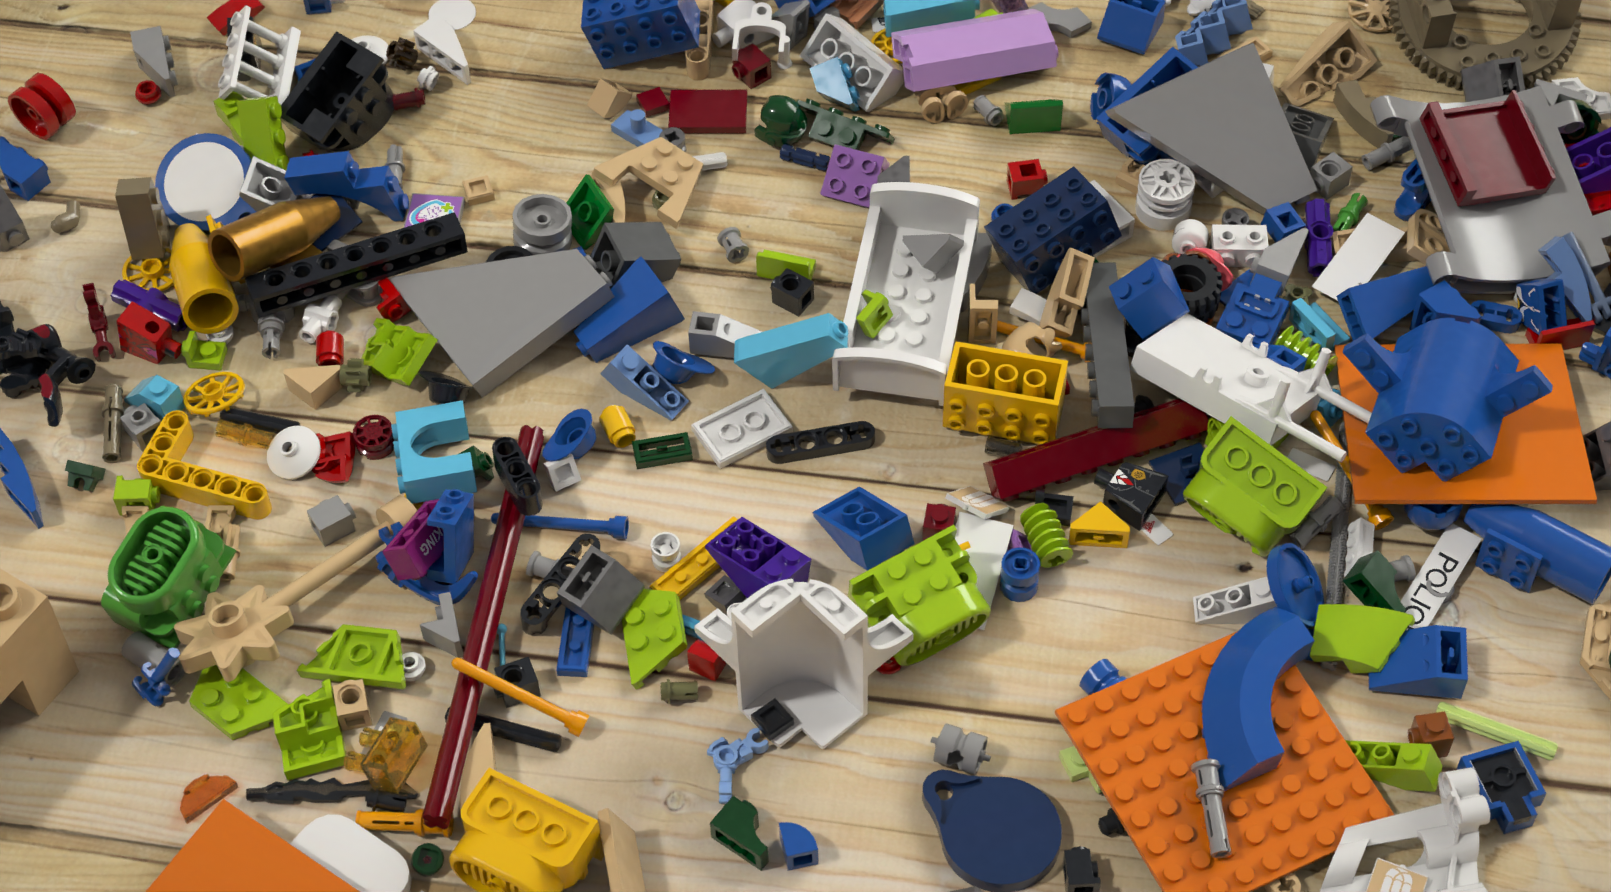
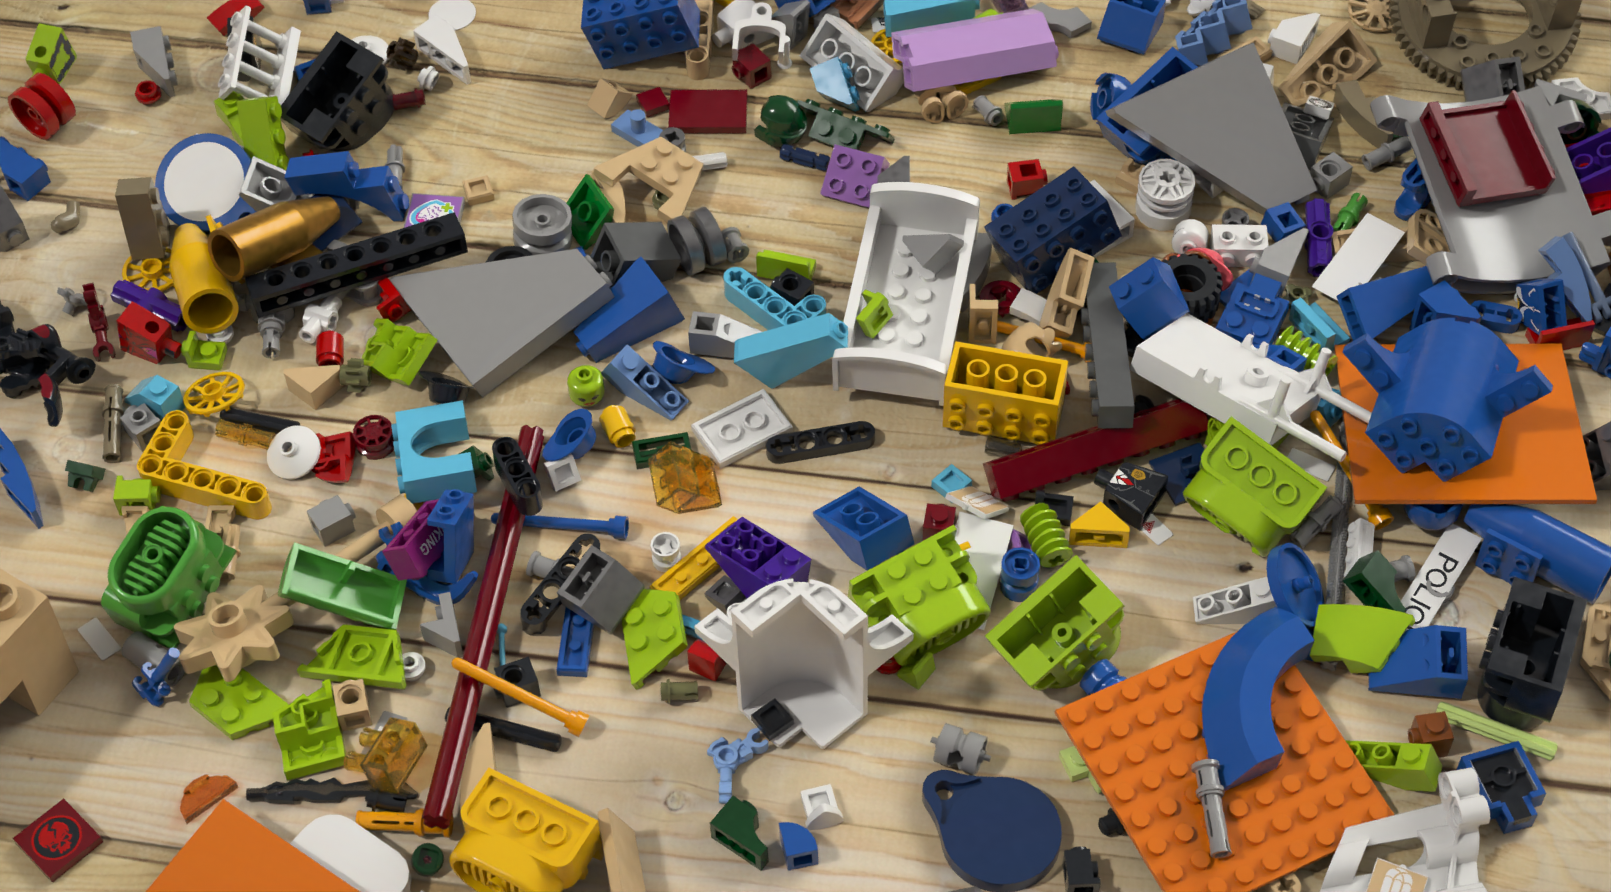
none -> tile [13,798,103,883]
none -> lime torso [26,23,77,84]
none -> light grey plant [57,287,87,315]
none -> white sticker [78,618,121,660]
none -> bright green container [278,542,407,630]
none -> lime head [567,365,605,407]
none -> clear yellow slope [648,441,722,514]
none -> flat silver wheel [667,207,727,275]
none -> medium azure beam [723,267,826,330]
none -> white tile [800,784,844,830]
none -> lime slope [897,652,936,690]
none -> medium azure tile [931,464,972,503]
none -> dark red gear [979,280,1021,318]
none -> lime brick [985,555,1125,691]
none -> white slope [1268,13,1320,64]
none -> white tile [1303,95,1335,120]
none -> black brick [1477,577,1588,730]

